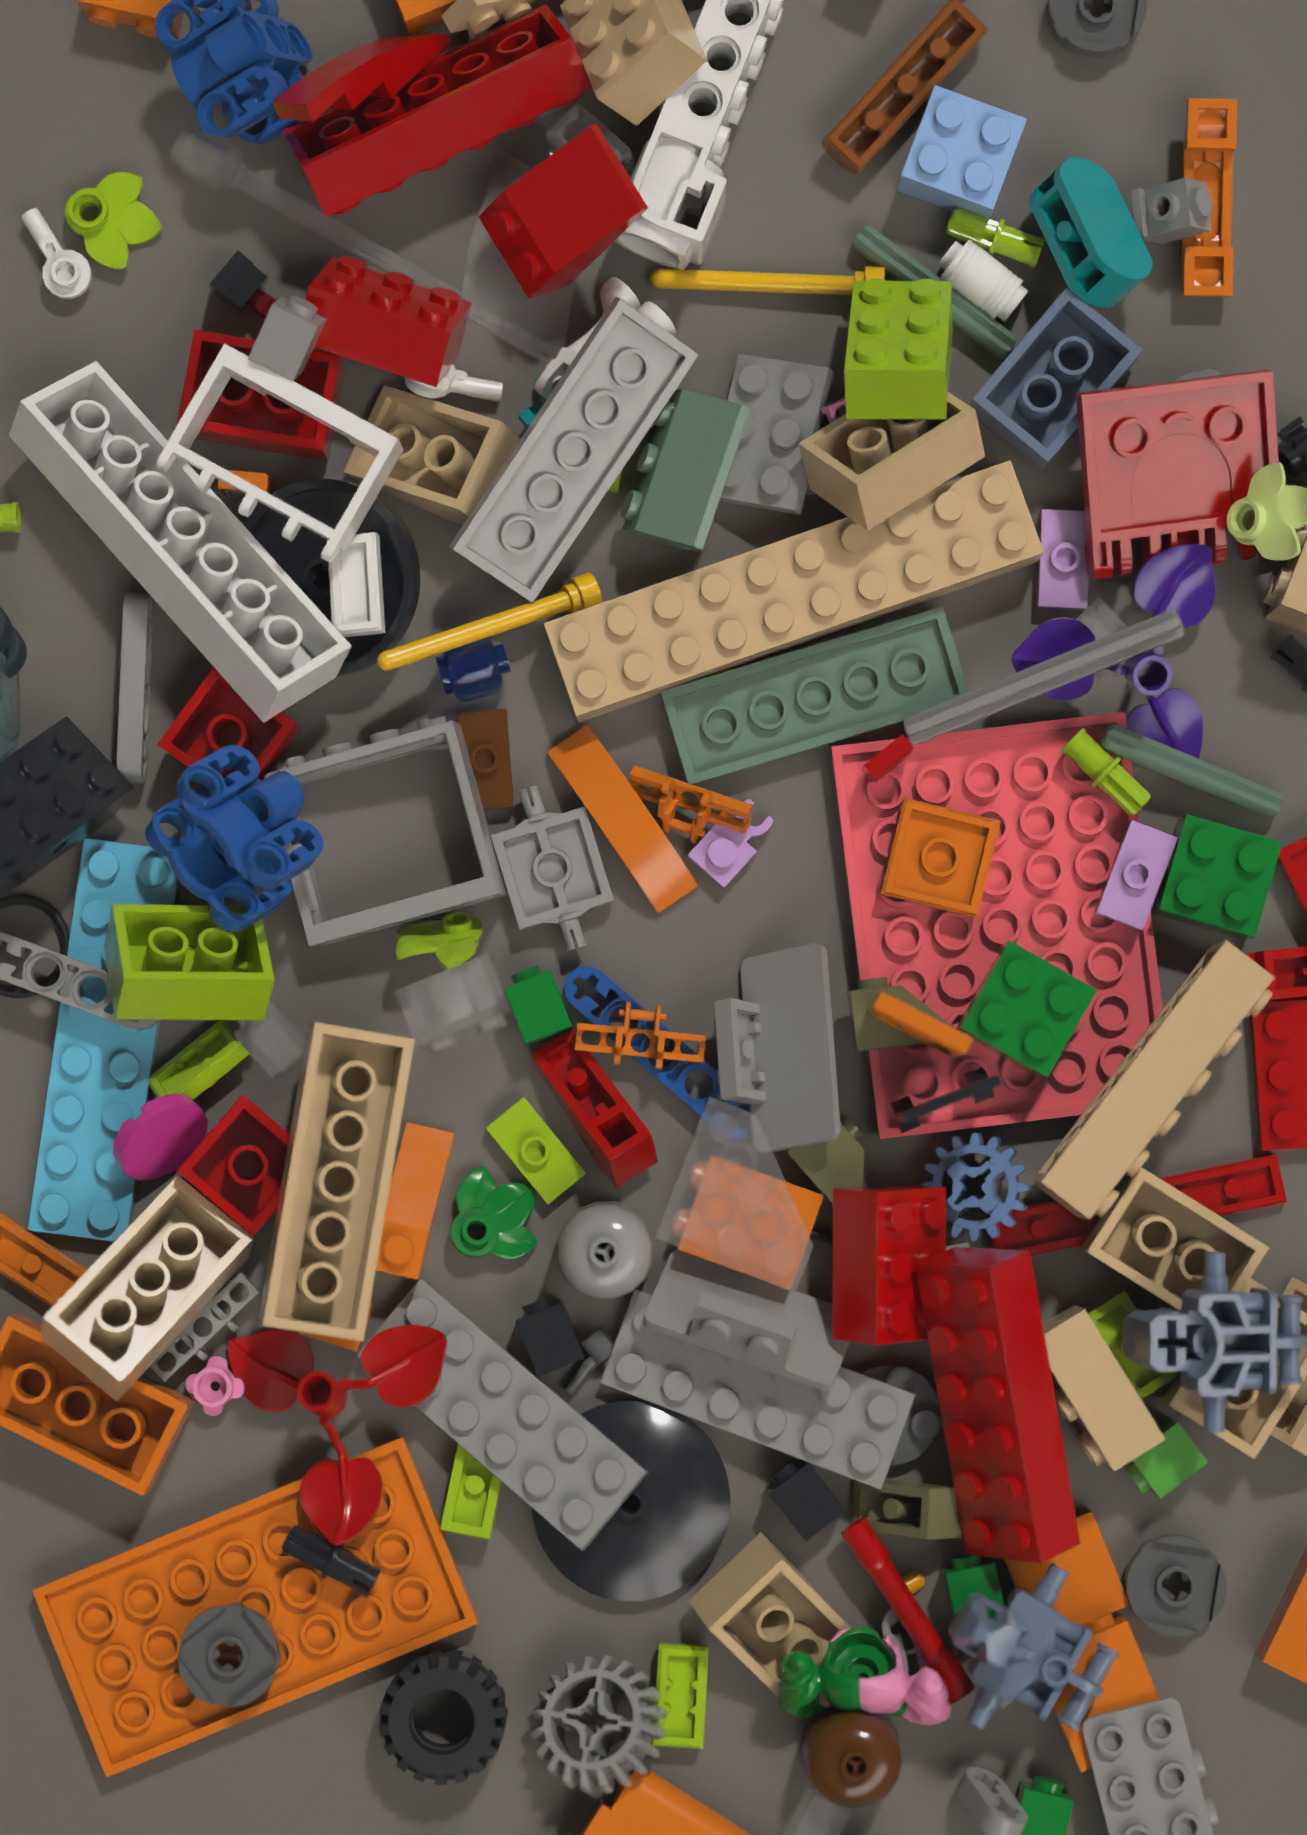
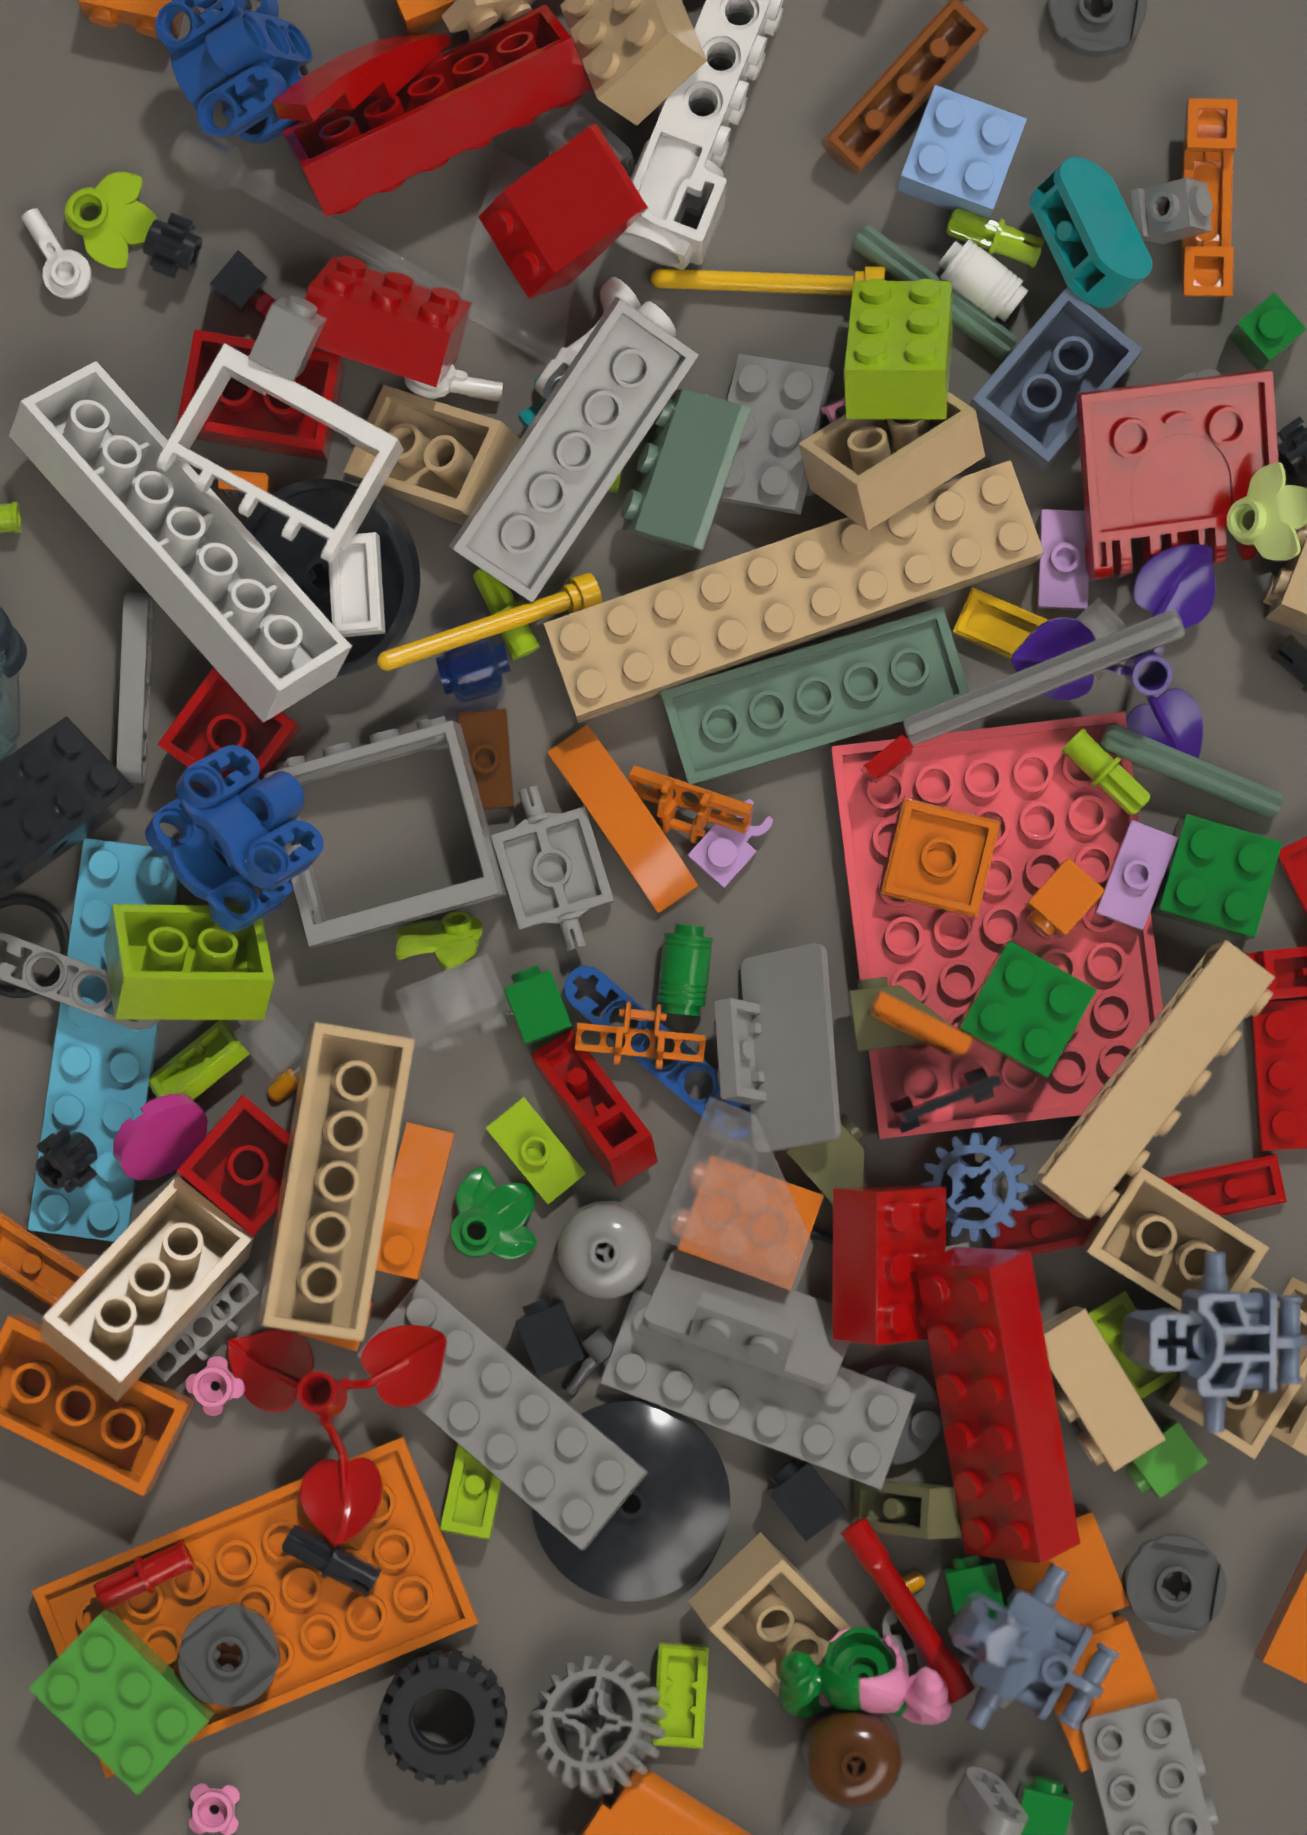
none -> bright green brick [28,1609,216,1796]
none -> black gear [36,1127,98,1193]
none -> red axle [94,1540,195,1609]
none -> black gear [143,213,203,278]
none -> bright pink plate [189,1783,240,1835]
none -> light orange piece [267,1067,301,1103]
none -> lime axle [473,568,541,661]
none -> green head [657,924,713,1016]
none -> yellow tile [952,587,1048,660]
none -> orange brick [1024,857,1106,938]
none -> green brick [1228,292,1306,370]

